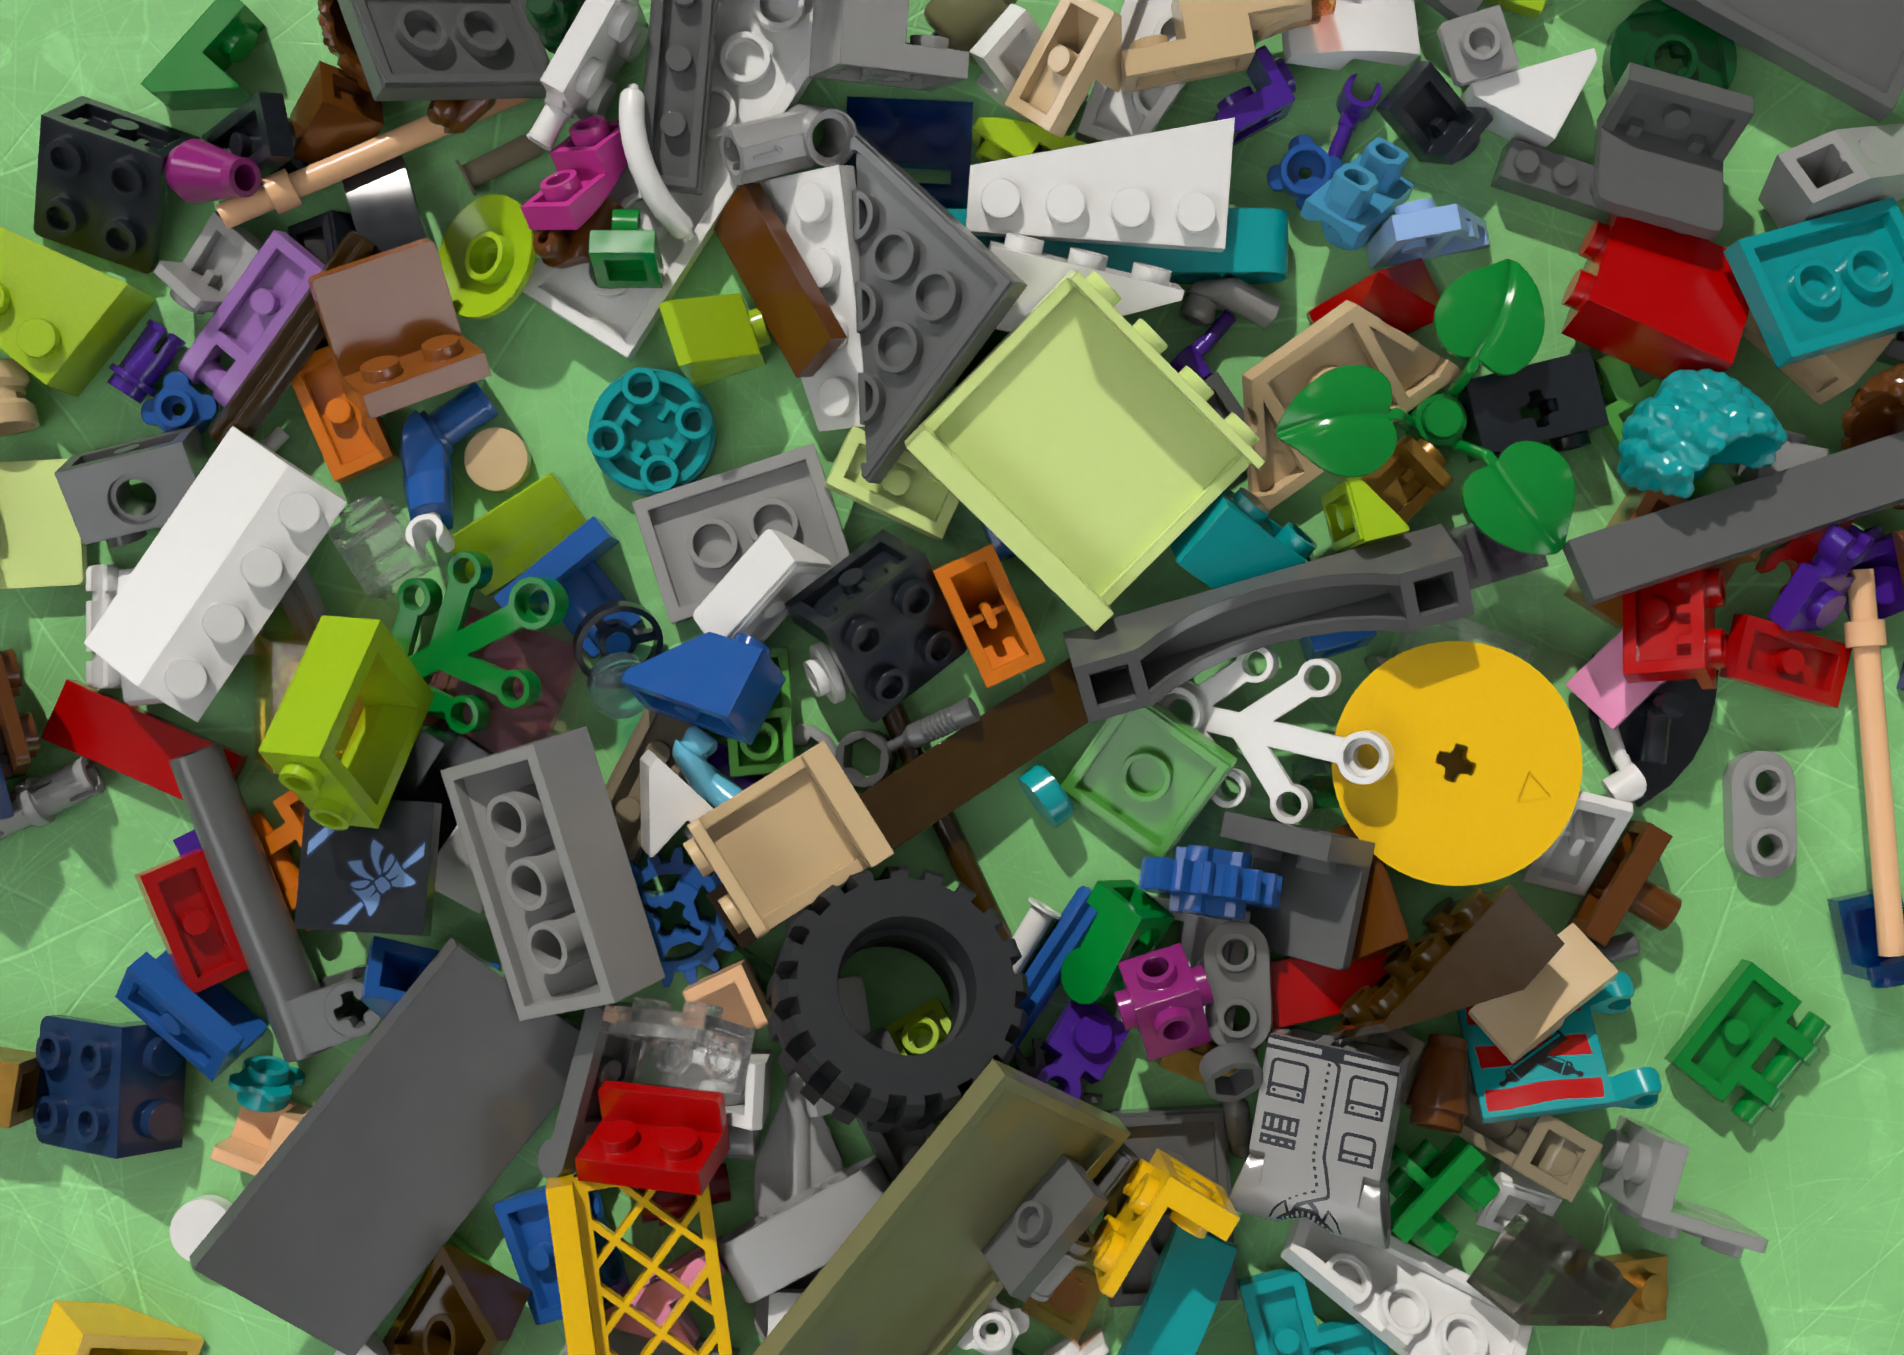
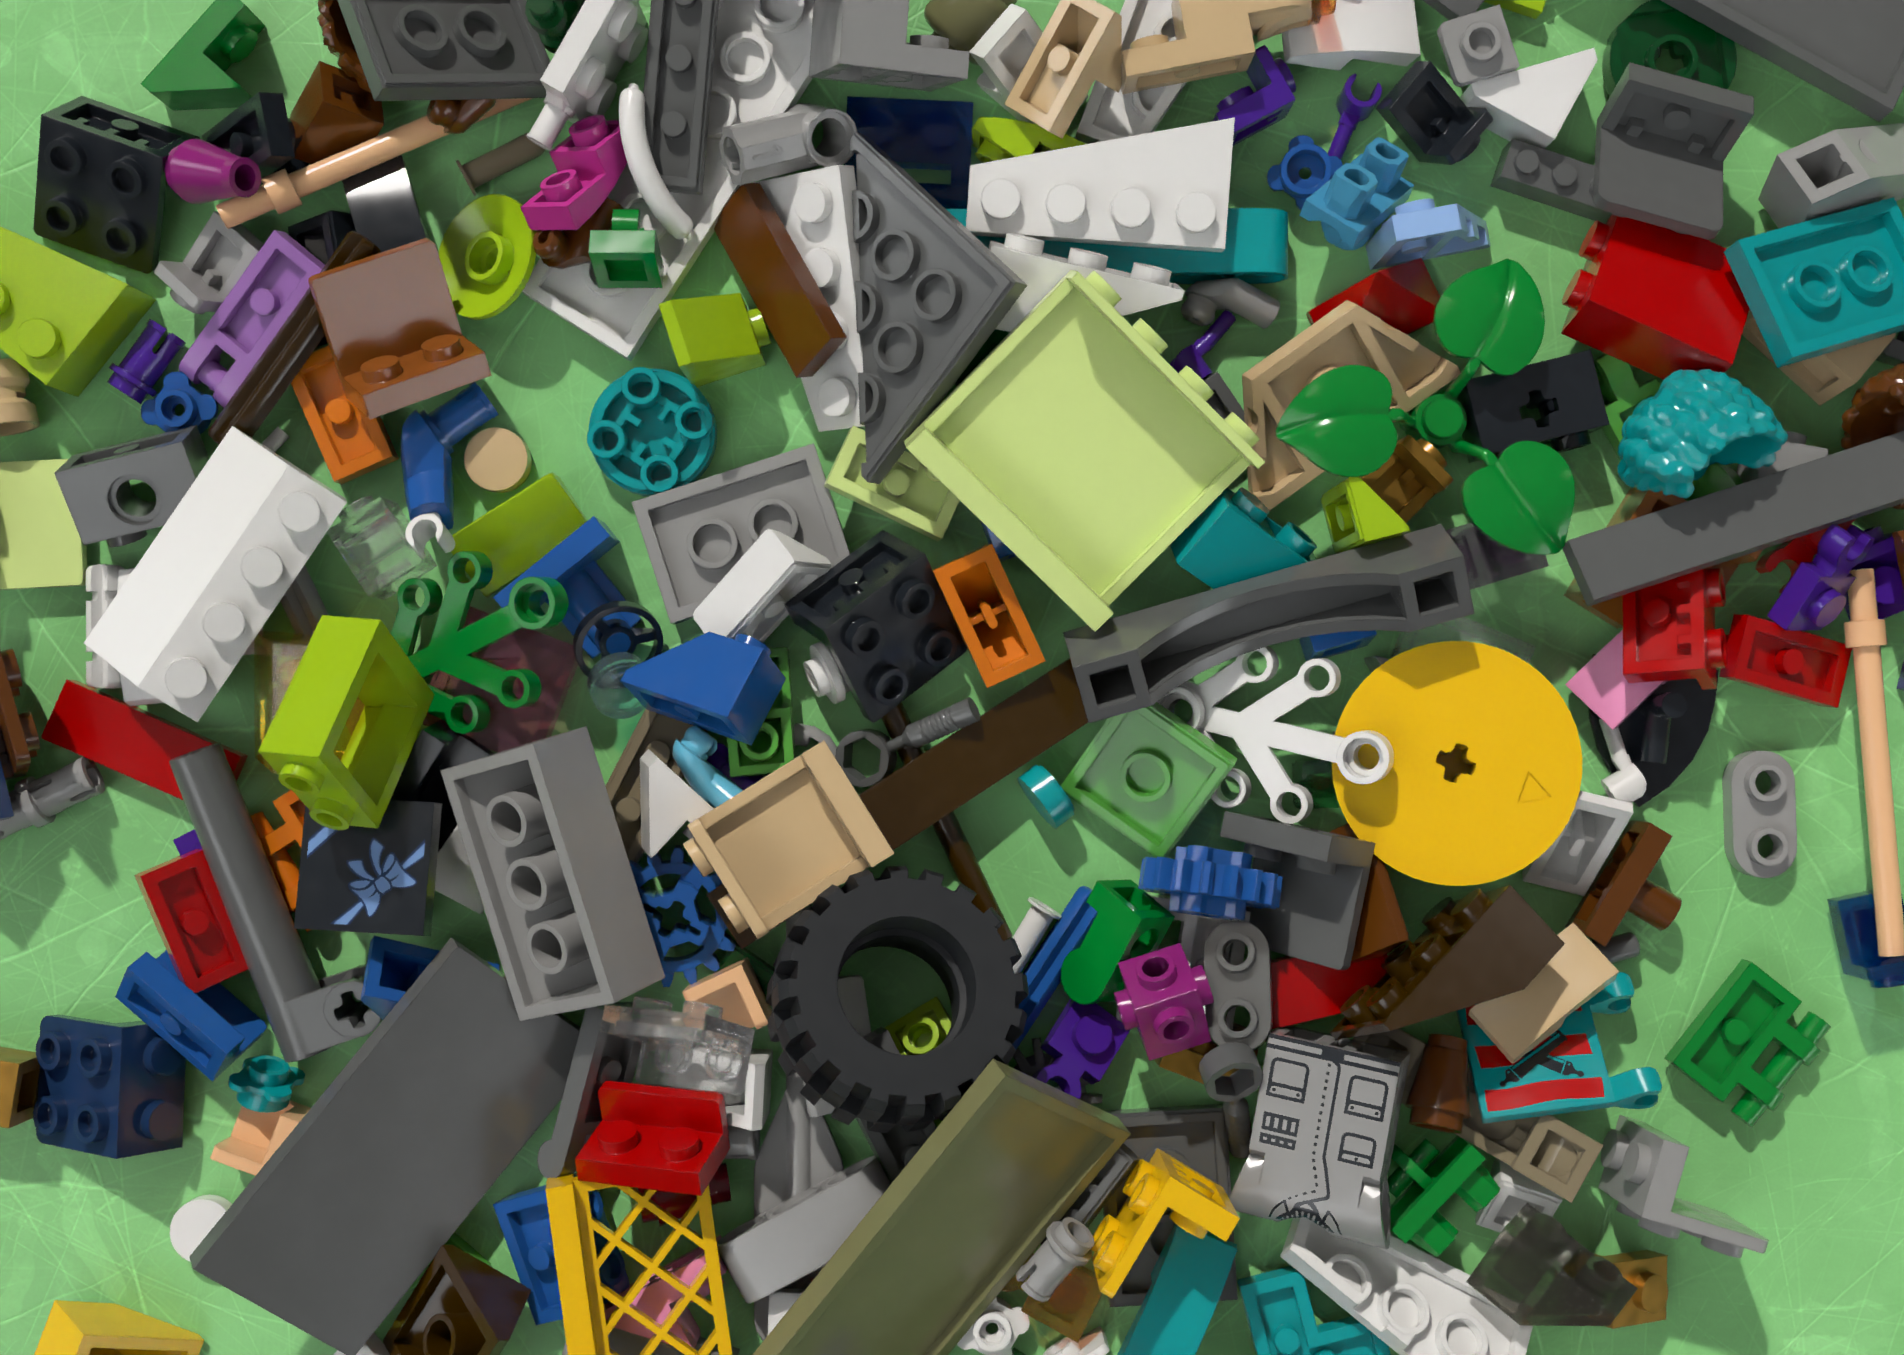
dark grey plate [981,1153,1109,1302] -> none

